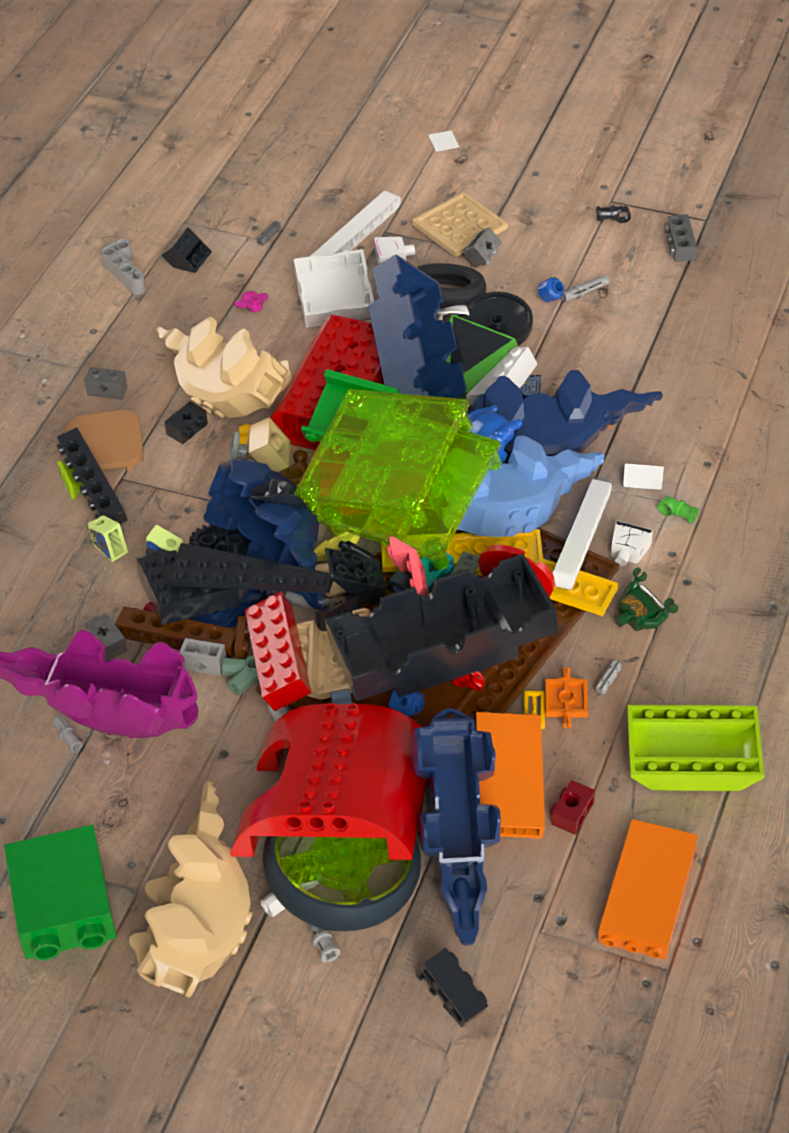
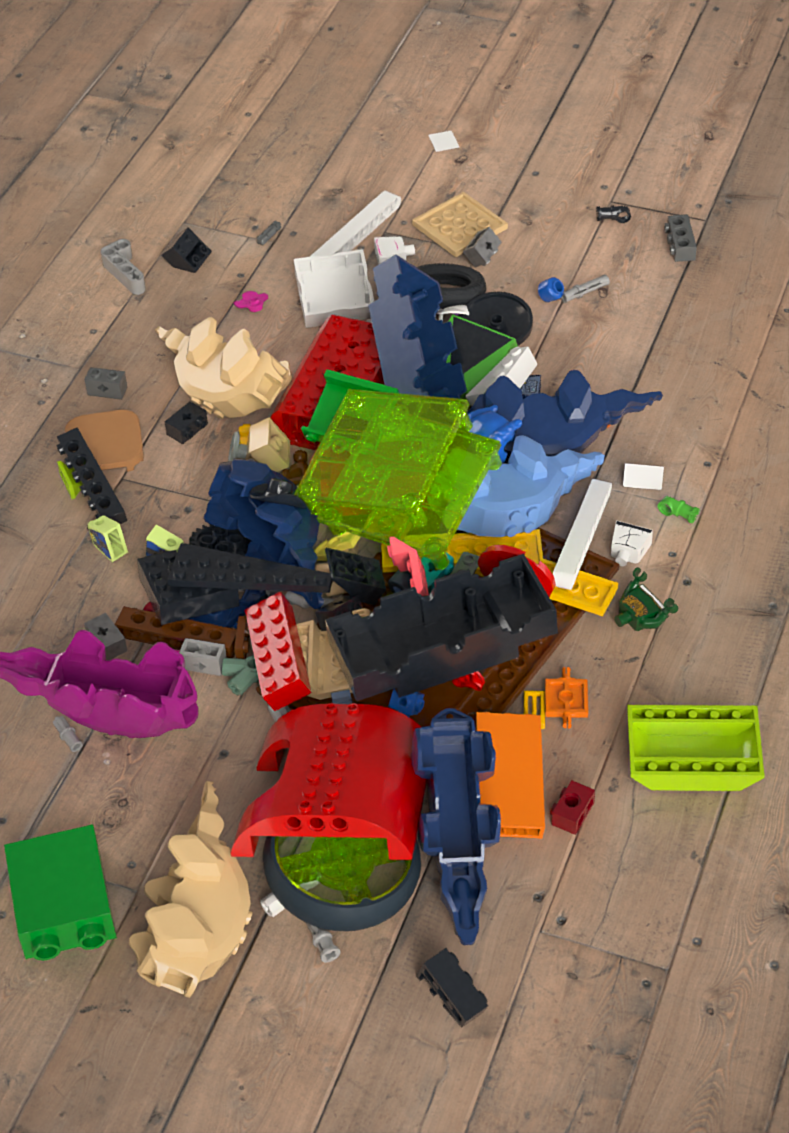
black cylinder [338,541,374,558] -> none
light grey axle [595,660,622,695] -> none
orange brick [598,819,698,959] -> none

